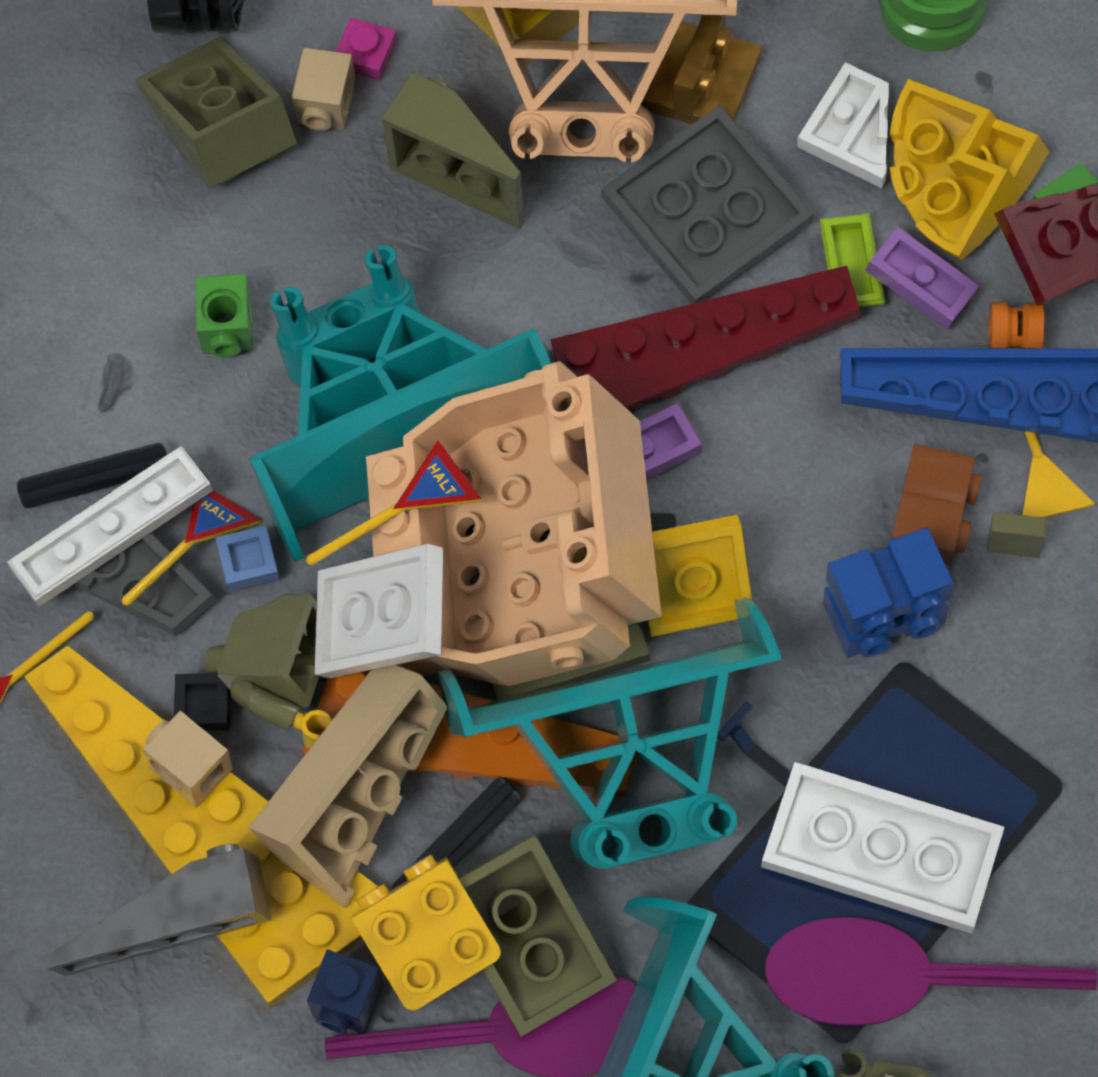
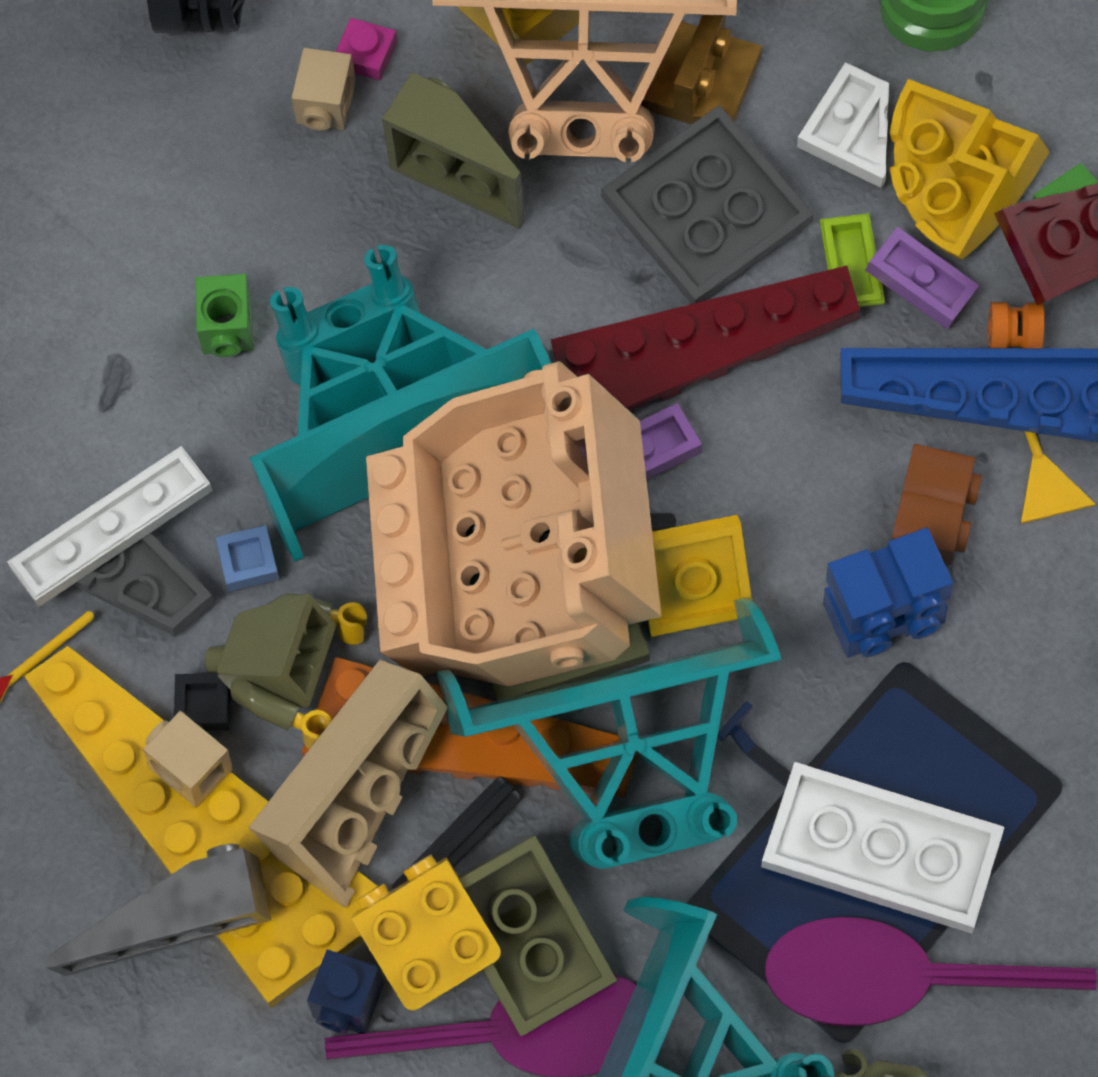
black axle [17,442,167,508] -> none
piece [122,490,261,606] -> none
olive slope [135,37,297,188] -> none
piece [306,440,482,565] -> none
white plate [315,544,443,678] -> none
olive tile [987,512,1046,558] -> none

